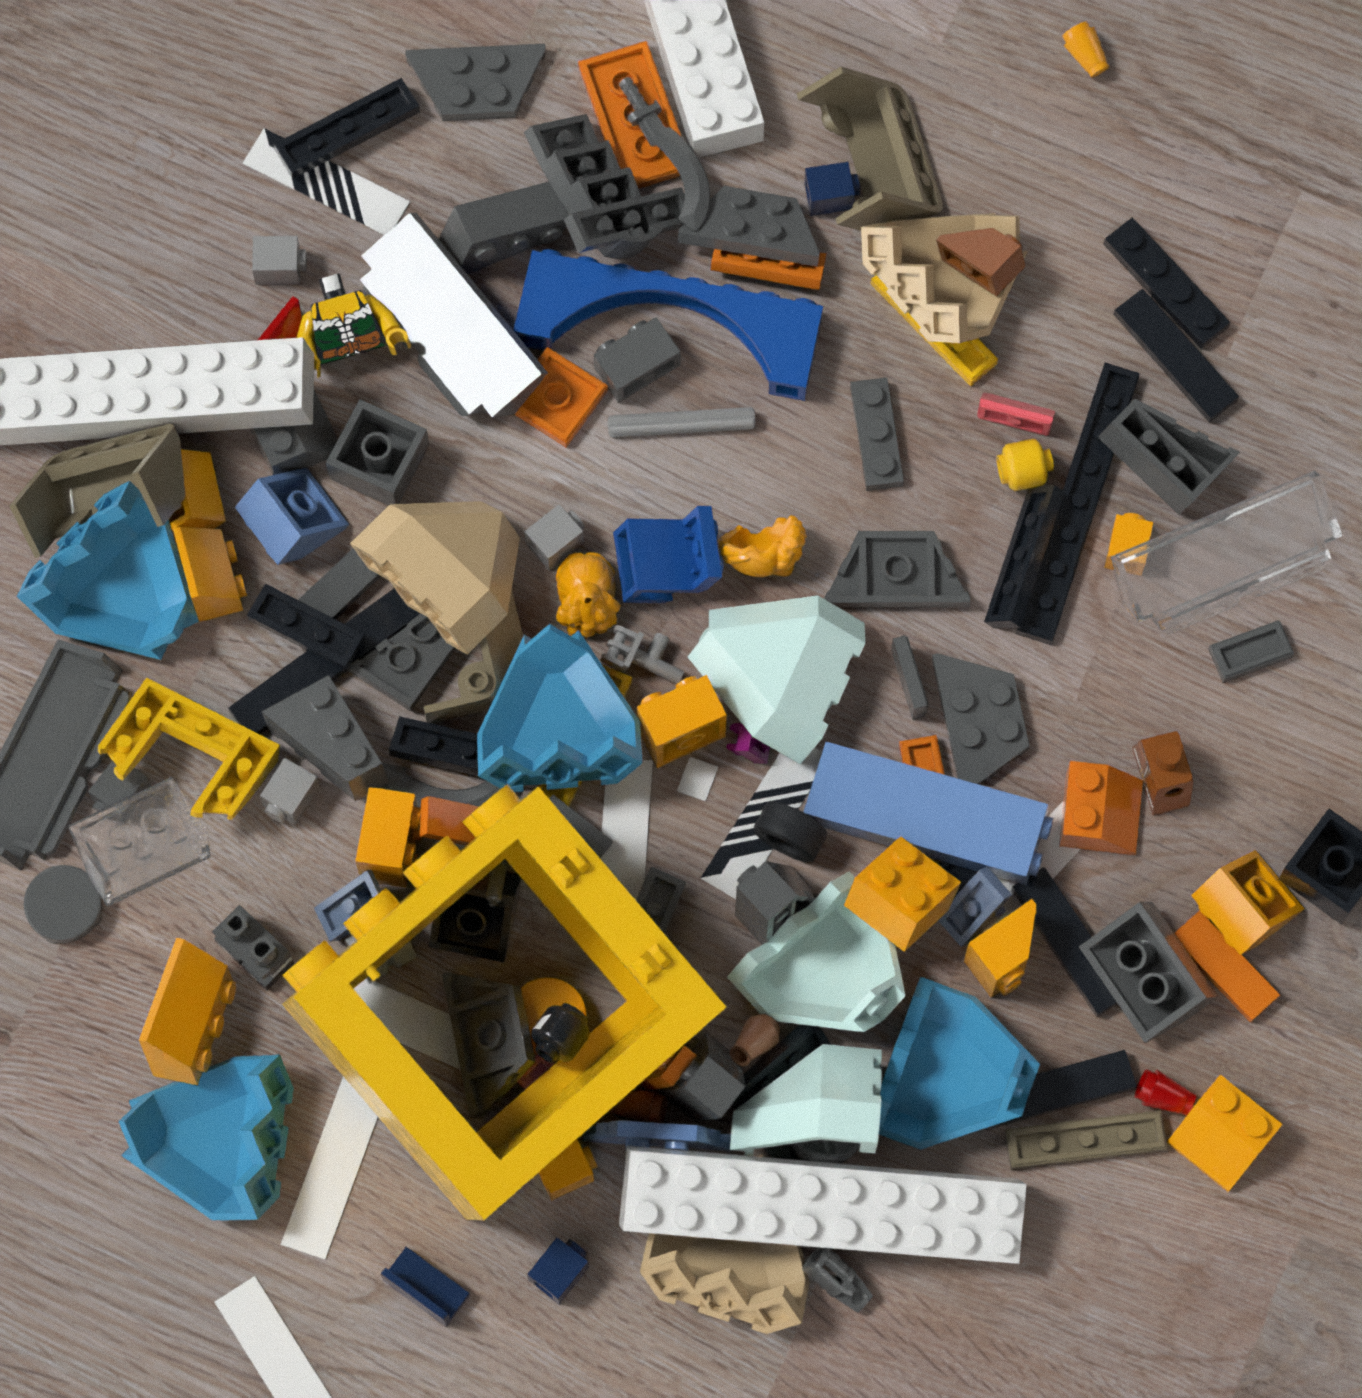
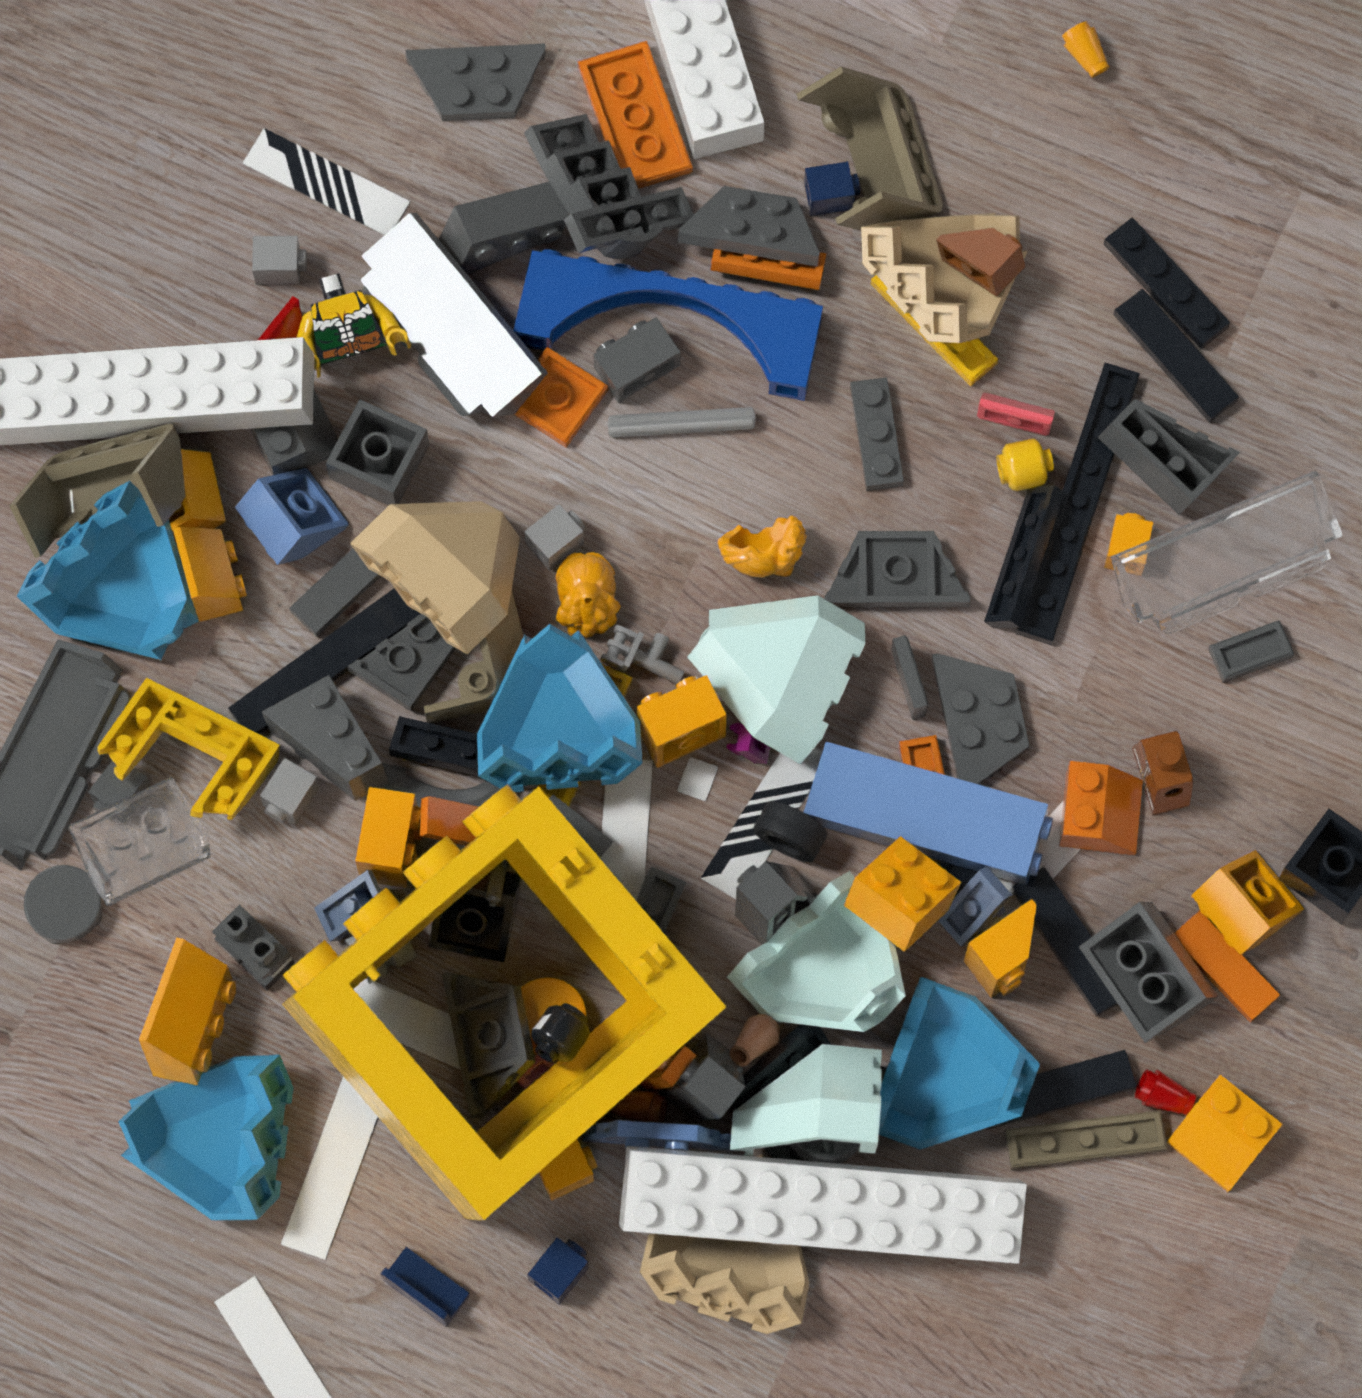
black plate [246,583,366,671] -> none
black plate [274,77,420,179] -> none
blue piece [613,506,724,603] -> none
dark grey sword [619,77,710,231] -> none
dark grey hinge [802,1247,873,1313] -> none

